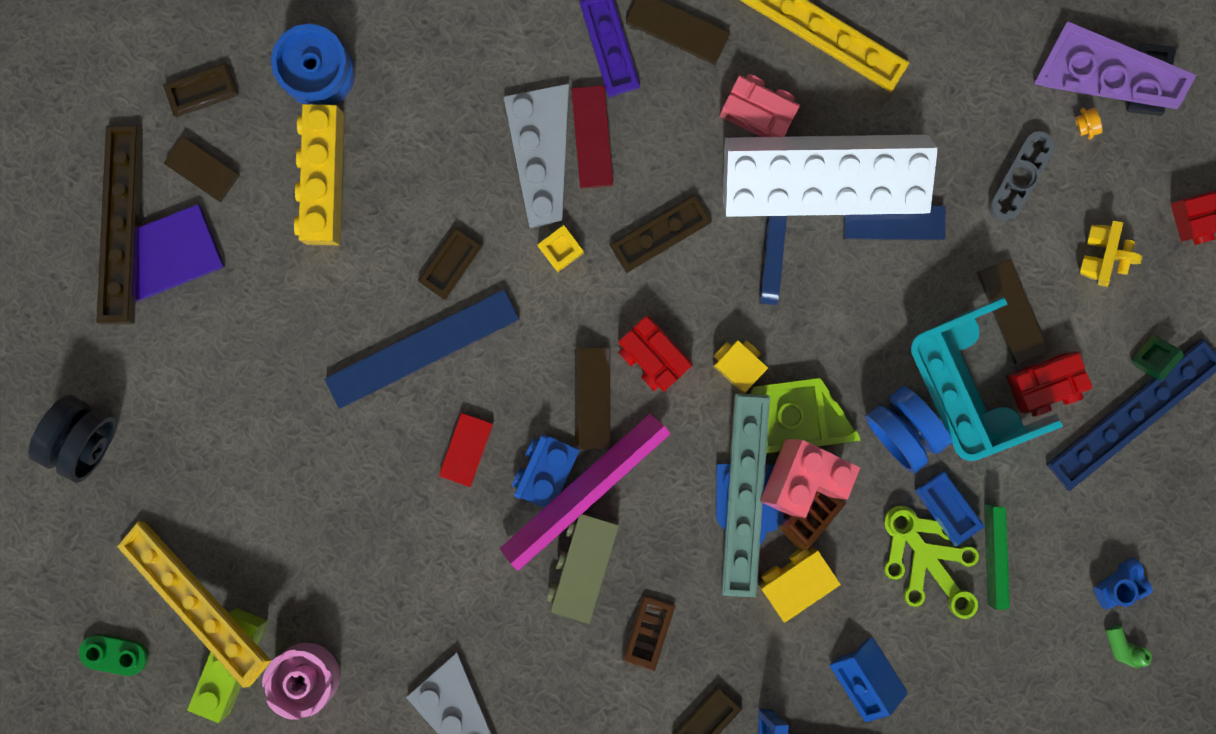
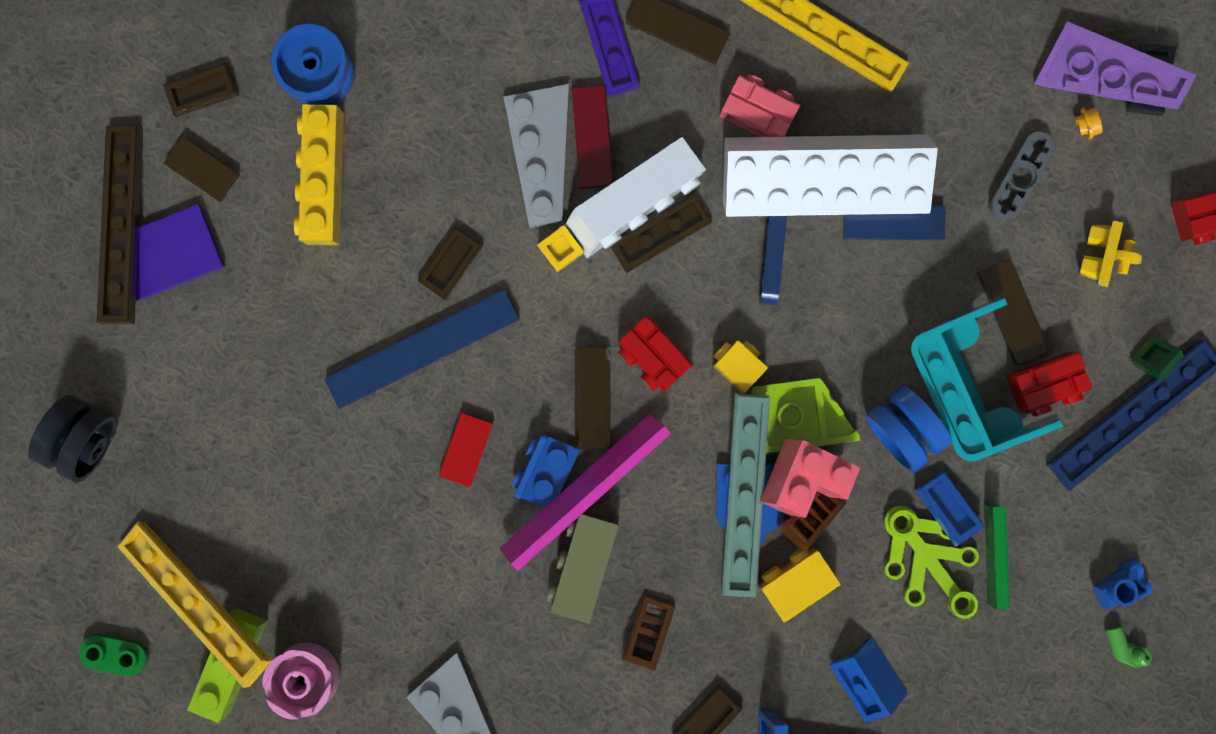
none -> white wedge [564,137,706,258]

